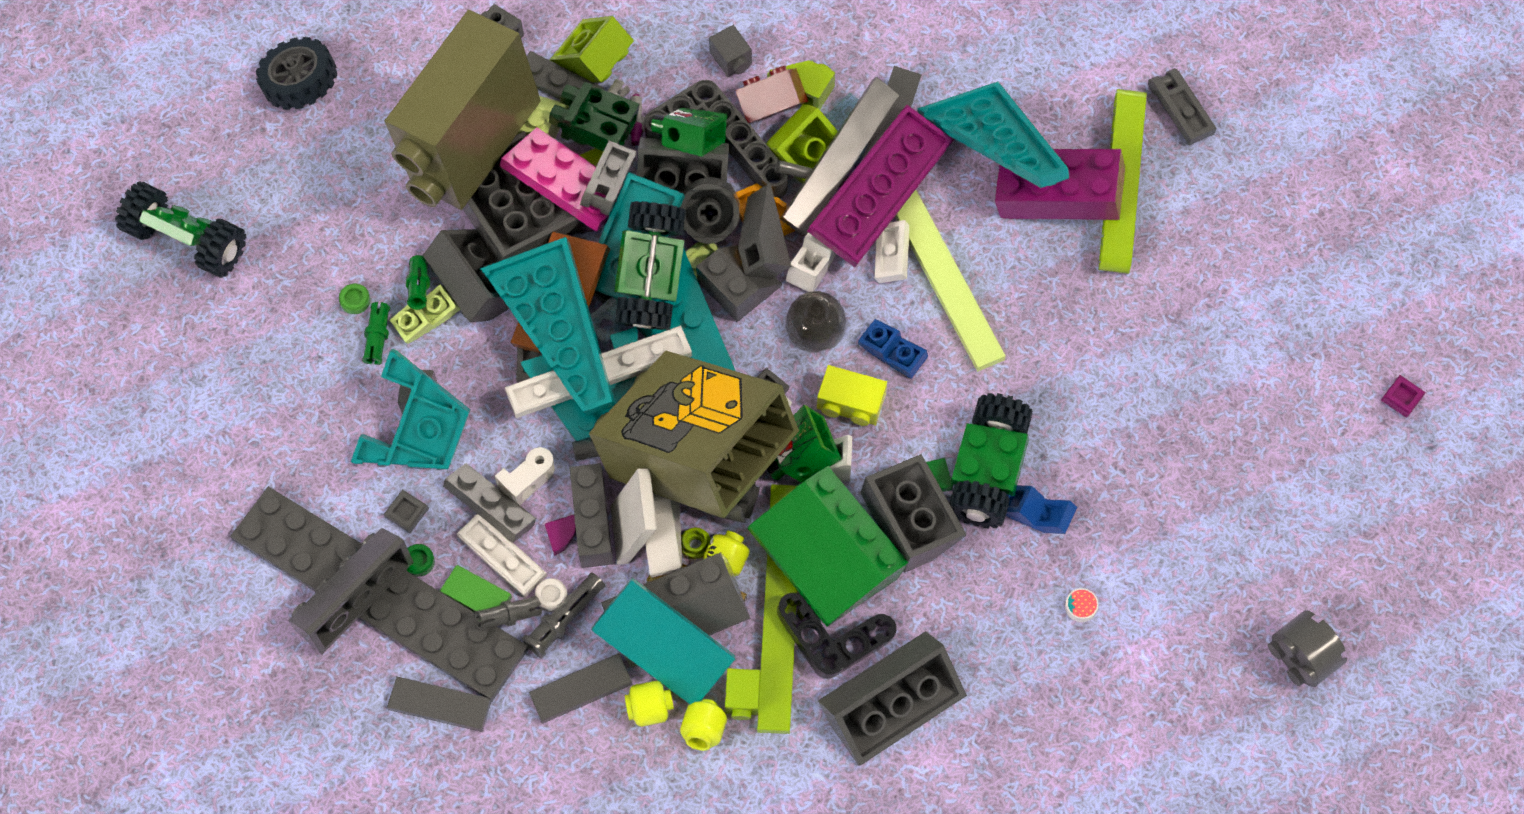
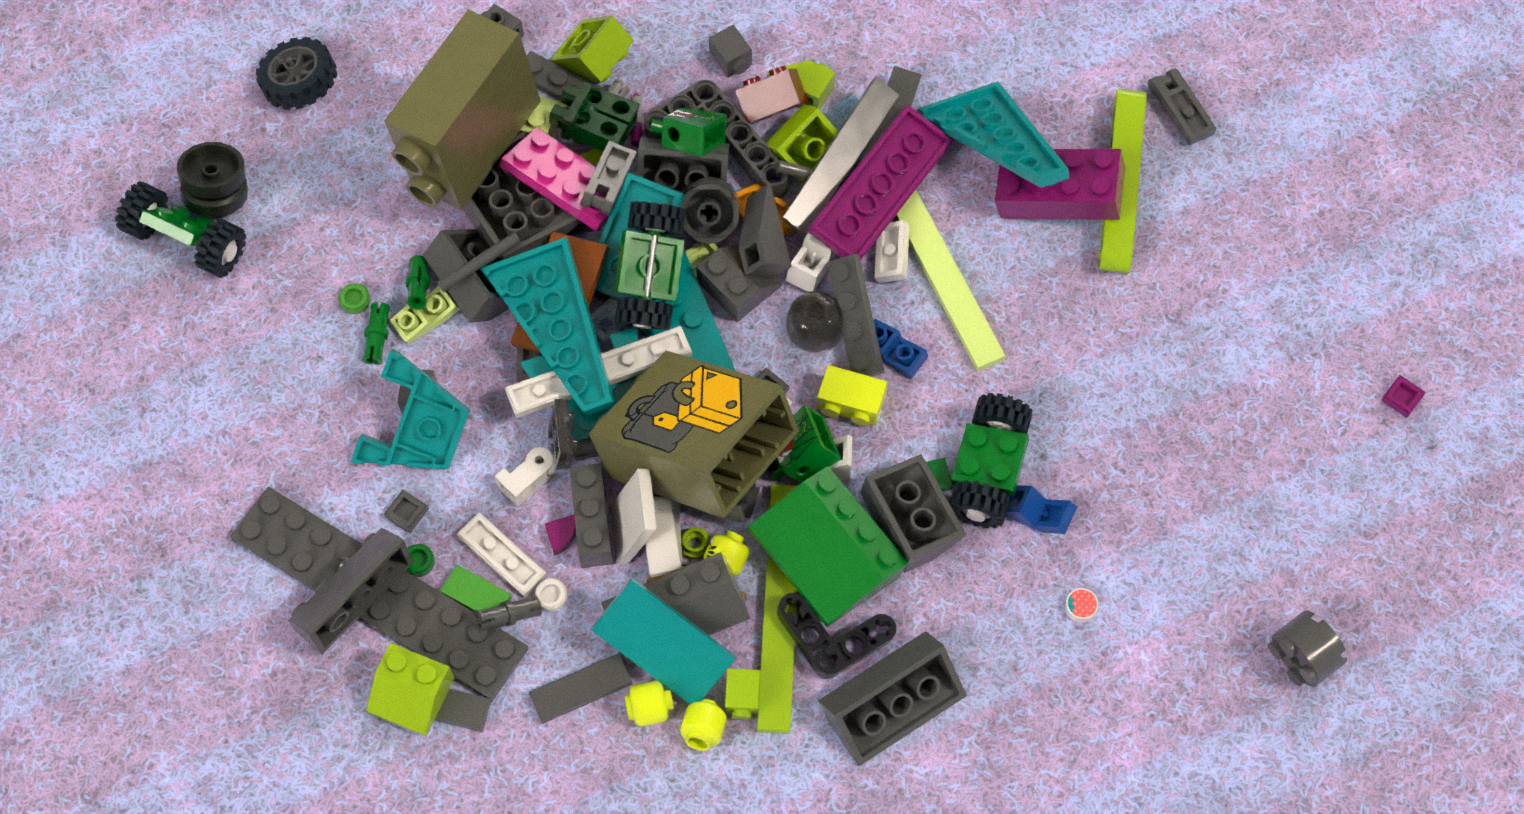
plate [443,463,536,543] -> none
dark grey pin [521,572,605,658] -> none
none -> pearl dark grey wheel [177,142,248,217]
none -> lime slope [366,643,455,737]
none -> dark grey bar [437,232,521,293]
none -> clear smoke wing [547,399,577,470]
none -> dark grey plate [828,254,885,377]

